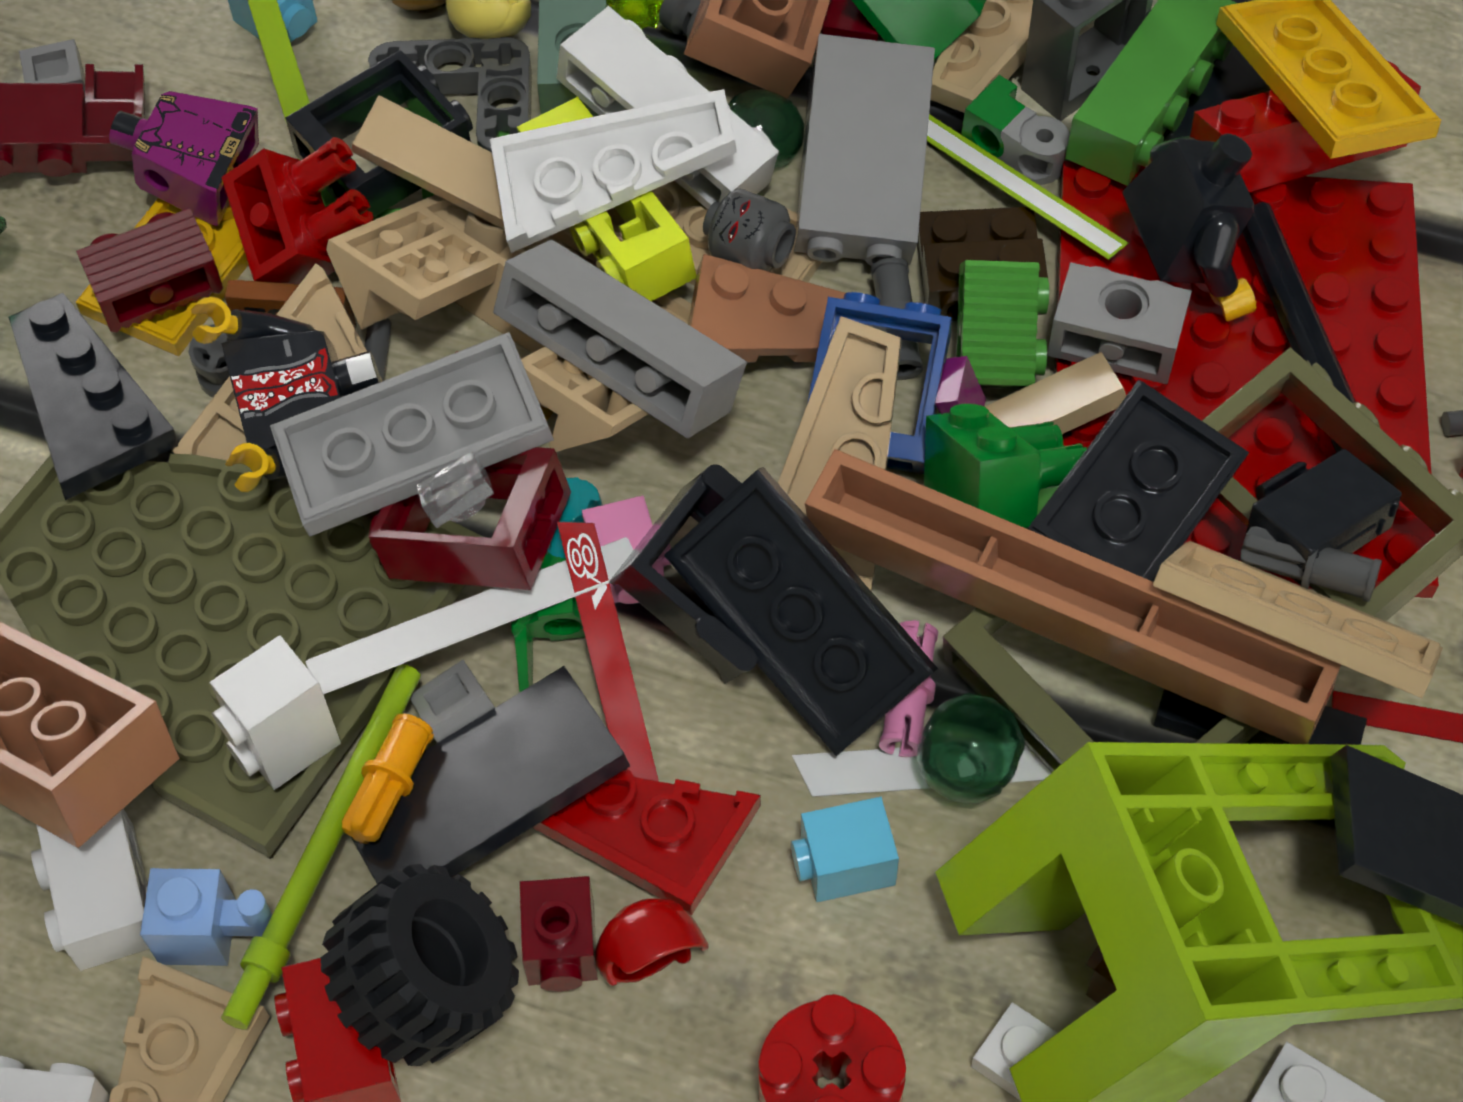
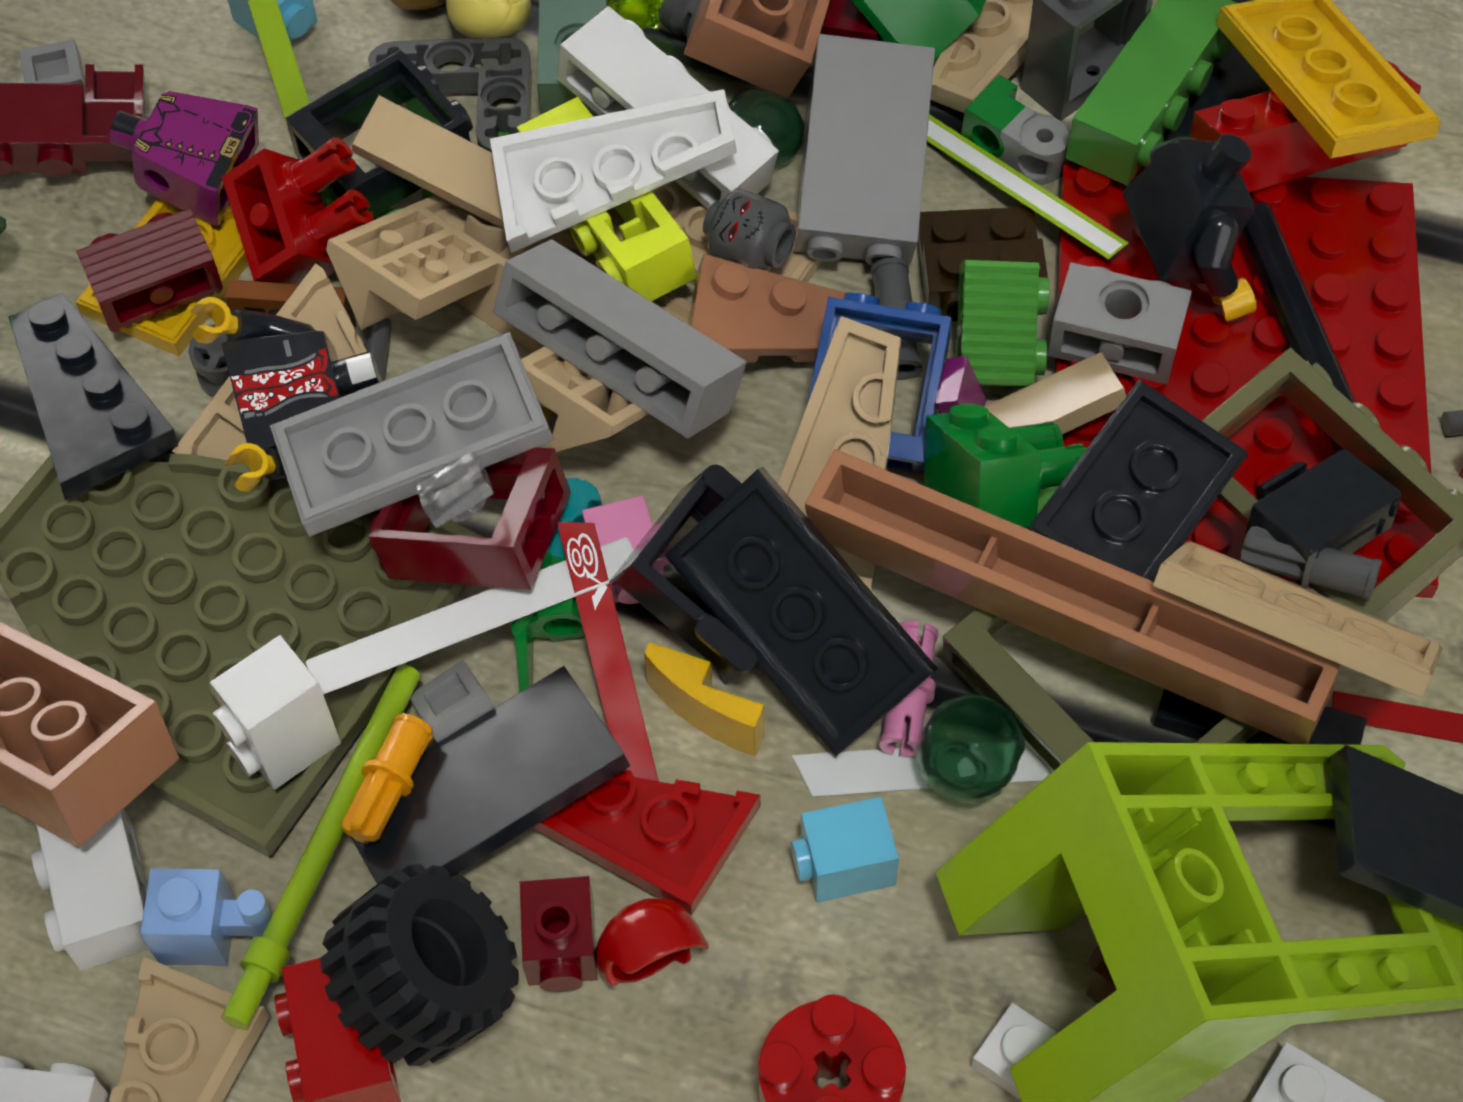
none -> yellow slope [644,642,764,756]

